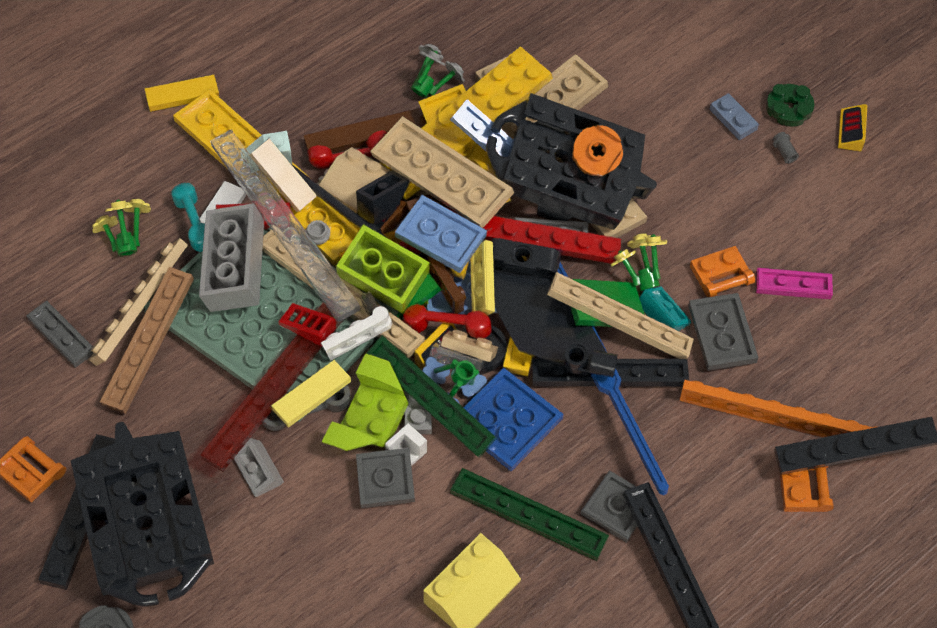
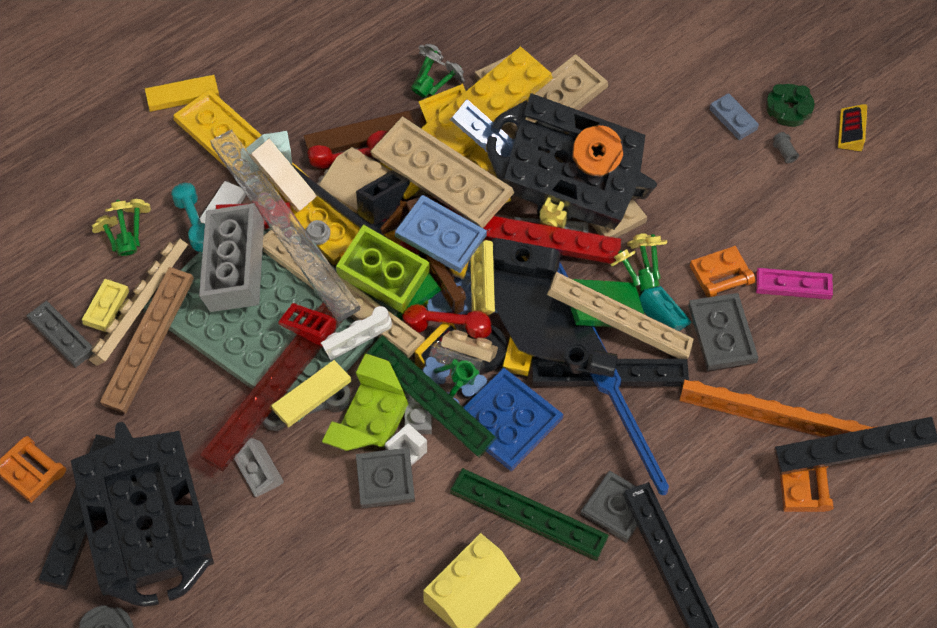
clear smoke tile [360,291,378,316] -> none
none -> light yellow plate [82,279,129,332]
none -> light yellow plate [540,197,567,228]

